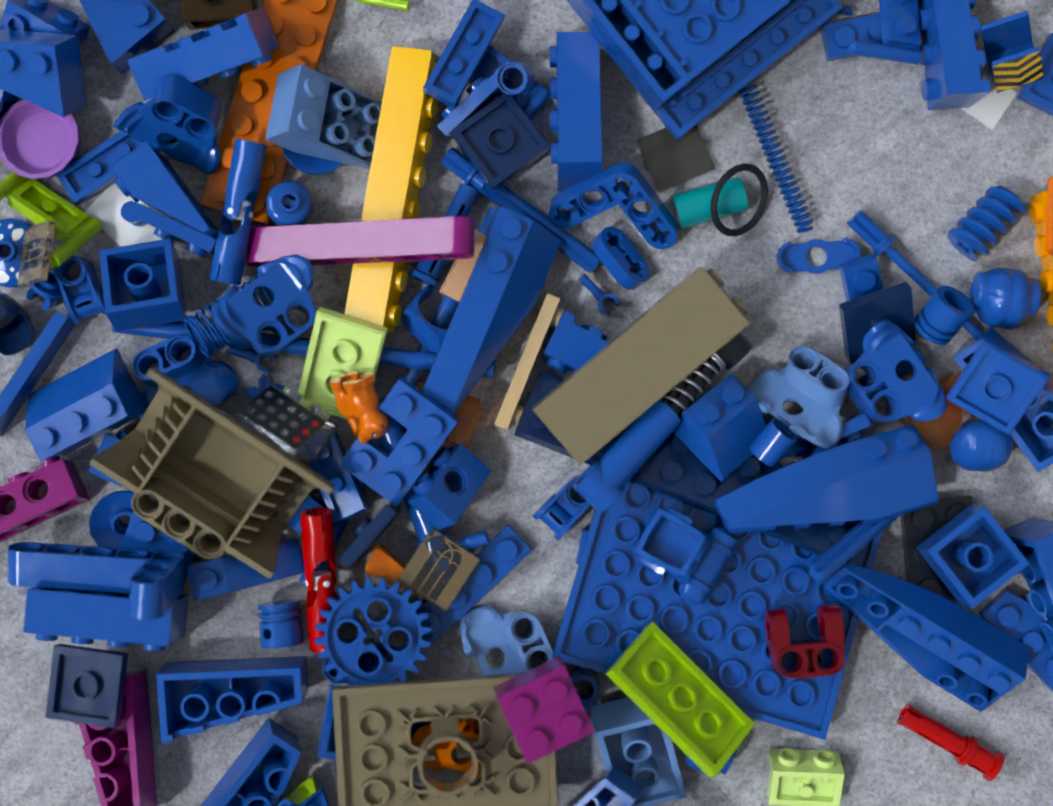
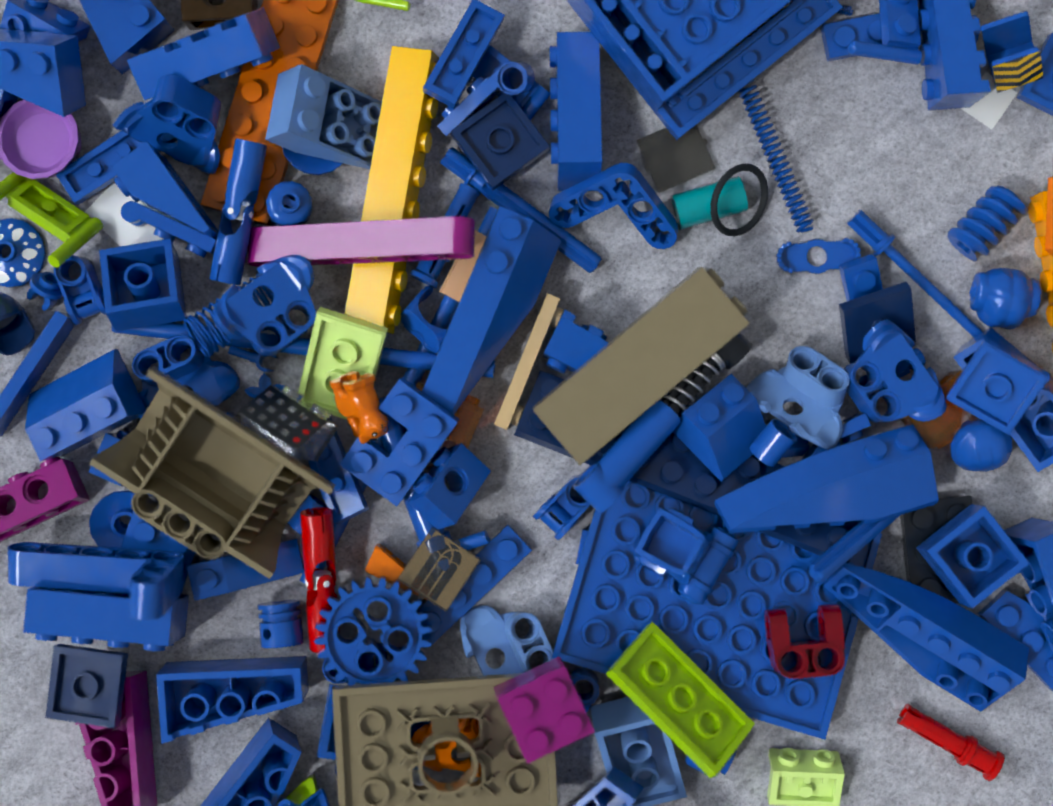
clear smoke piece [17,220,56,286] -> none
dark blue plate [339,502,402,567] -> none
blue hand [579,273,619,316] -> none
blue beam [592,226,650,290] -> none
blue piece [914,286,974,345] -> none

